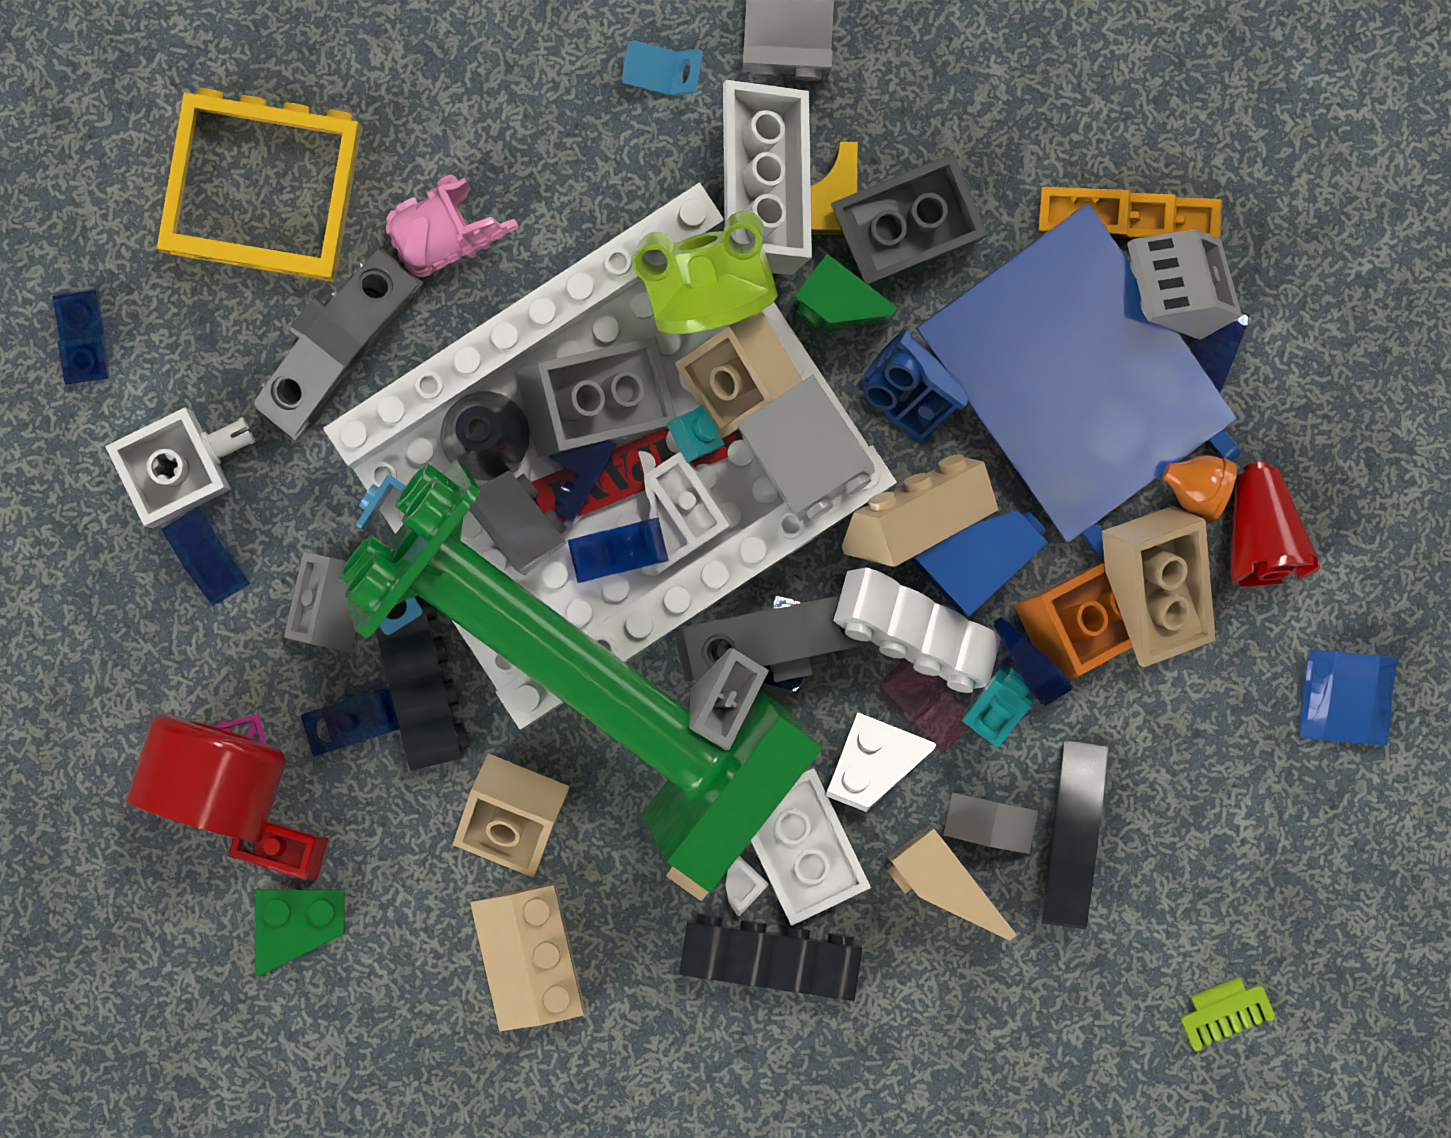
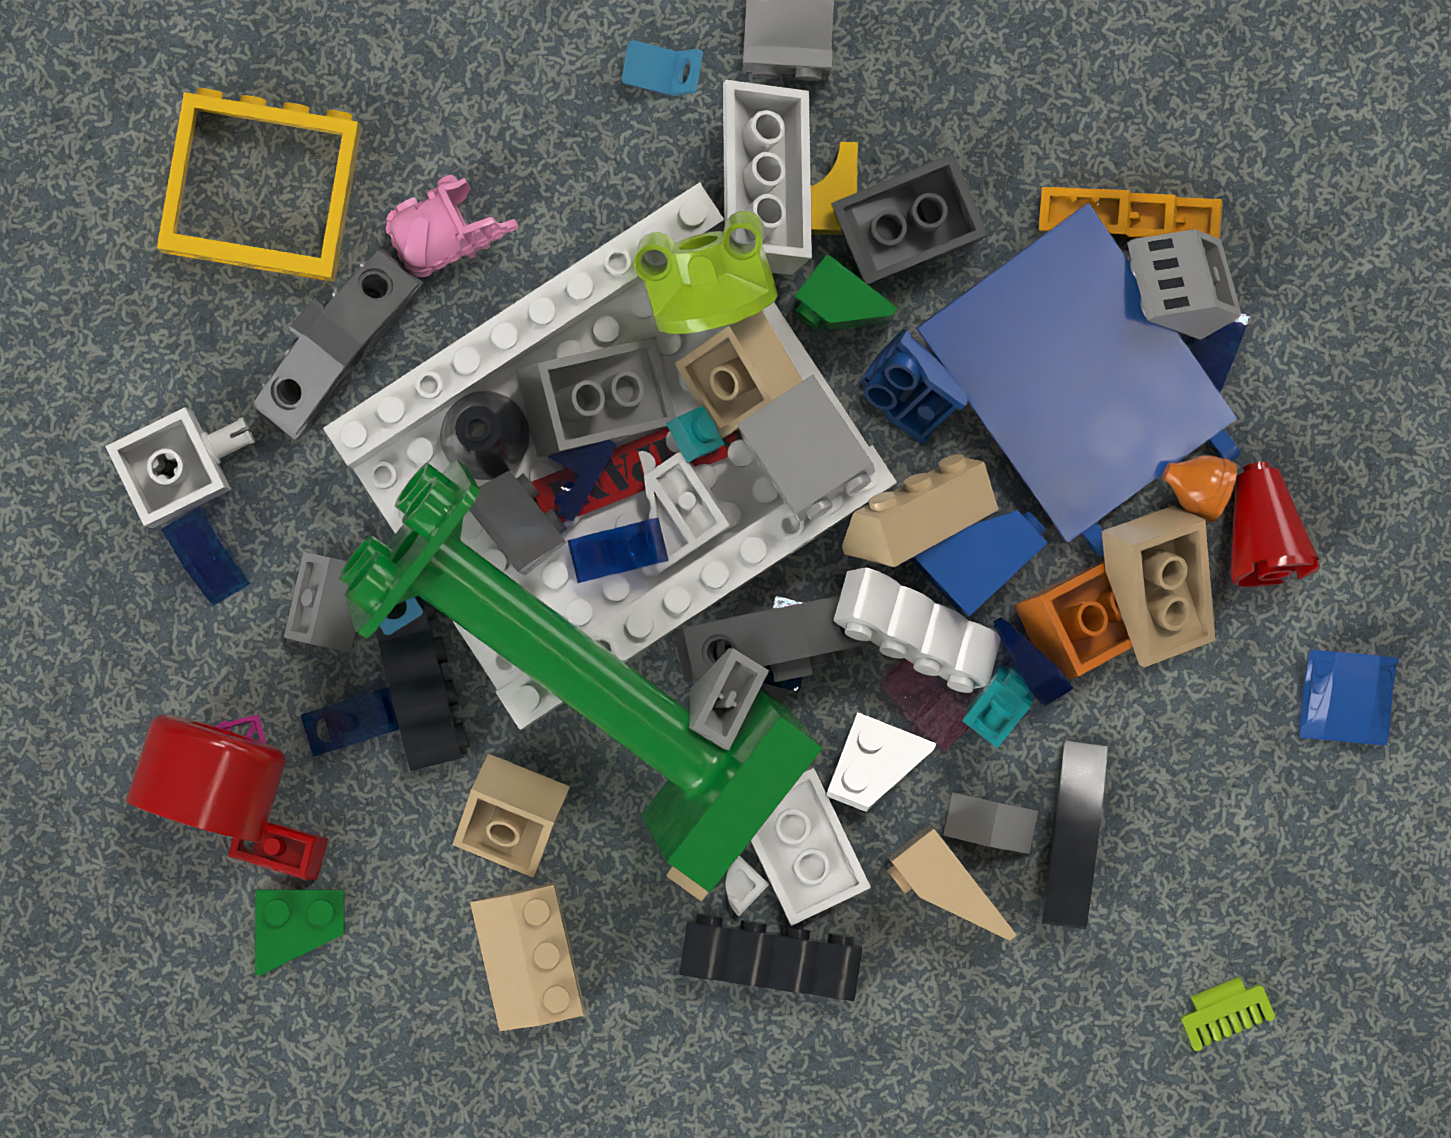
clear blue slope [52,288,109,385] -> none
dark azure bracket [355,474,405,531] -> none

